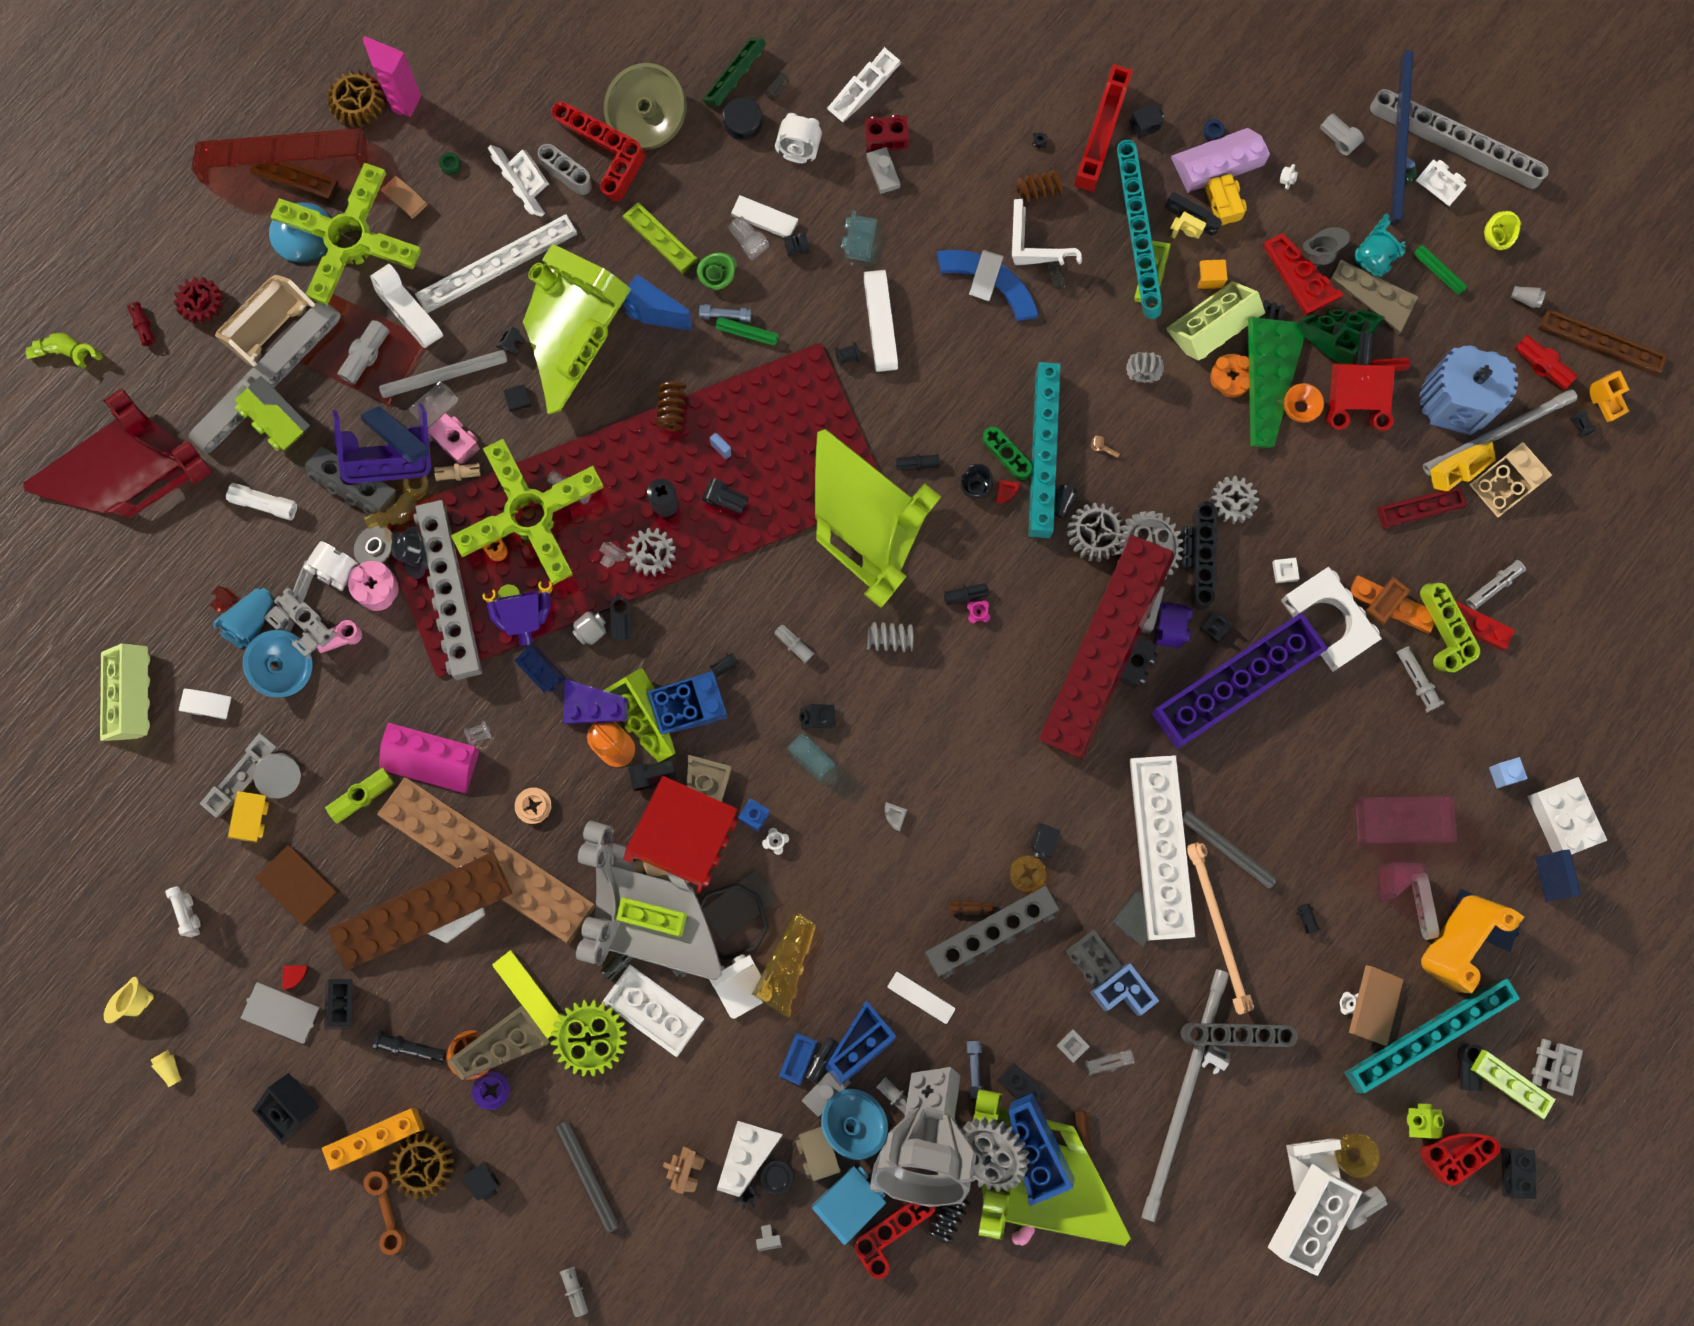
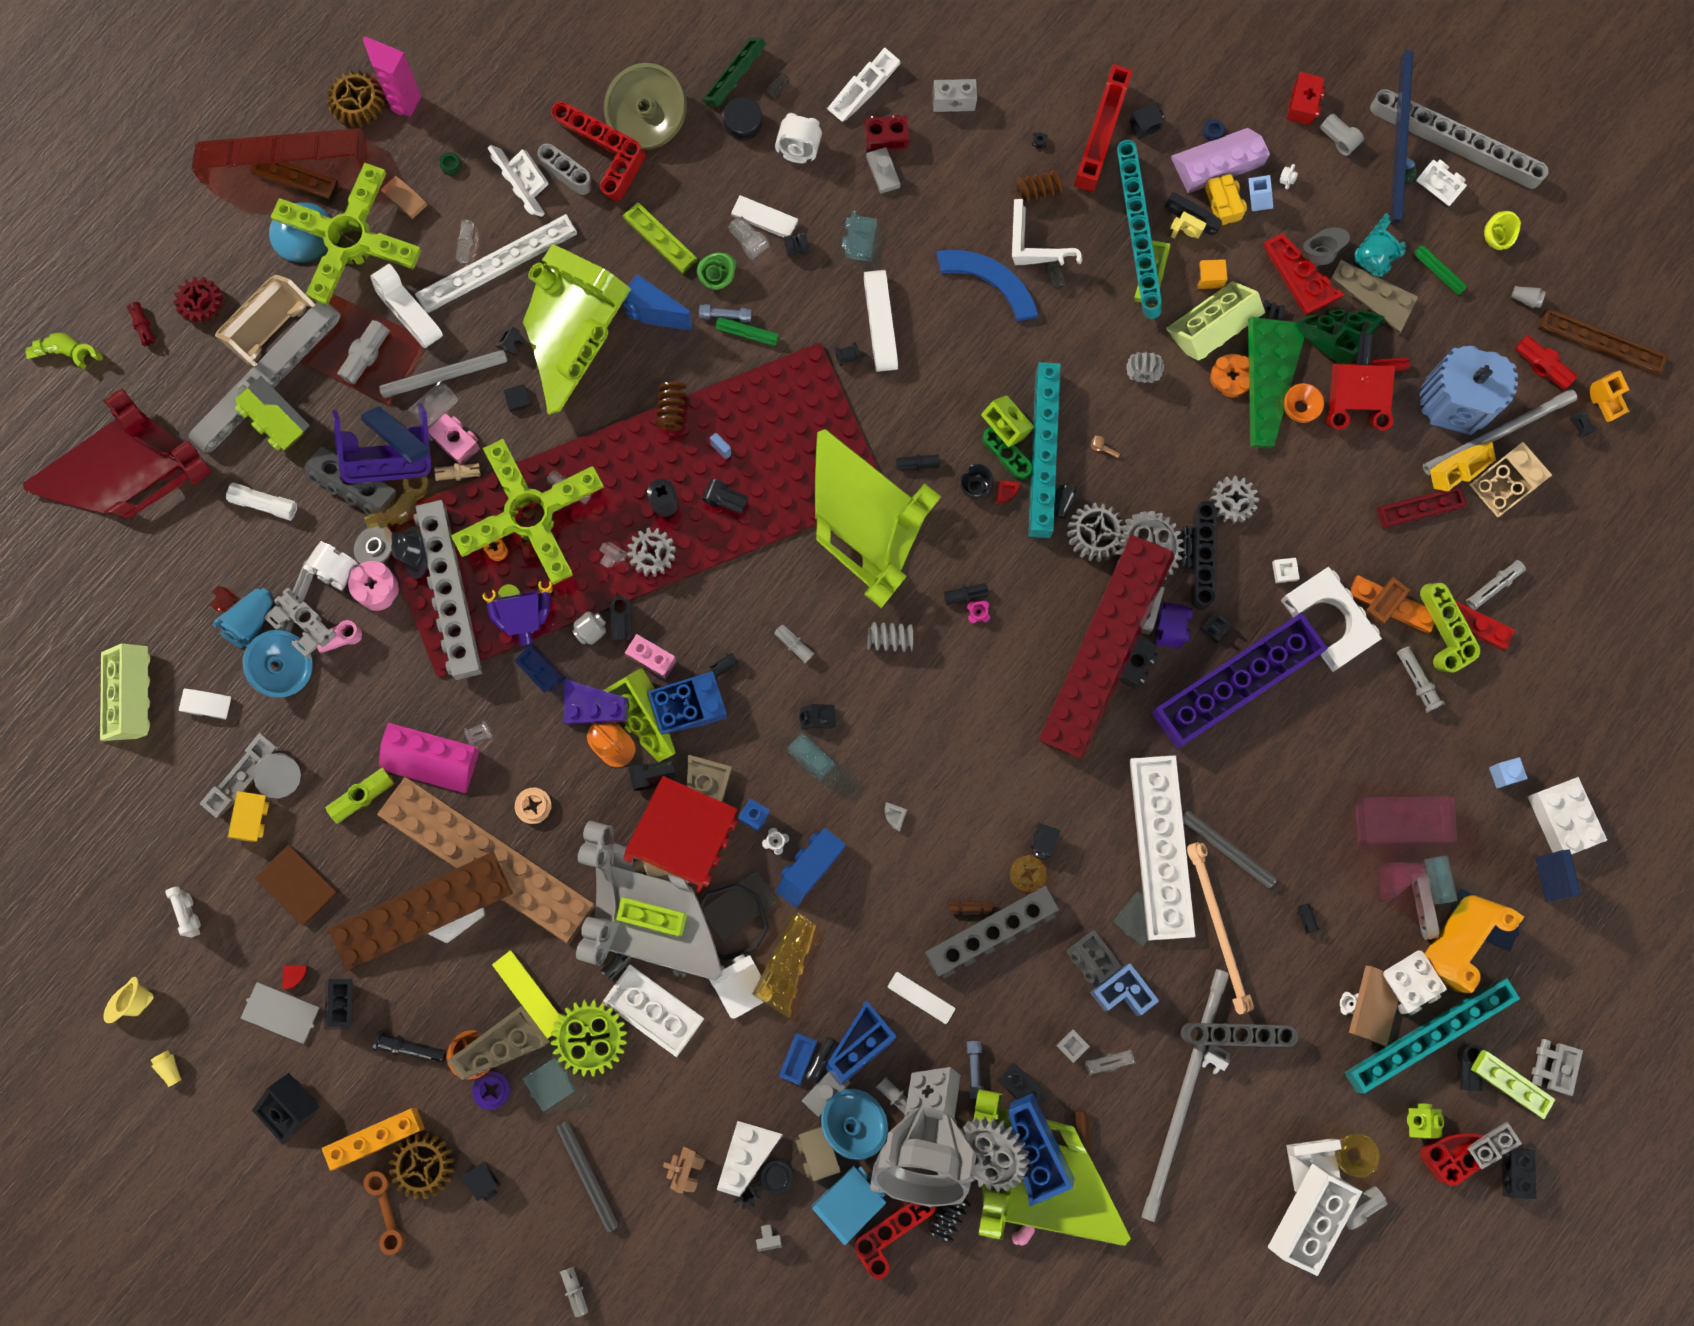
light grey slope [969,250,1004,301] -> none
none -> clear axle [456,220,475,264]
none -> clear light blue piece [523,1057,576,1112]
none -> bright pink brick [625,634,677,680]
none -> blue wedge [775,828,846,909]
none -> light grey brick [932,79,977,112]
none -> lime brick [981,395,1035,447]
none -> light blue brick [1248,175,1273,211]
none -> red brick [1286,72,1326,125]
none -> white bracket [1383,951,1447,1015]
none -> clear light blue bracket [1424,856,1457,905]
none -> light grey slope [1468,1122,1522,1170]

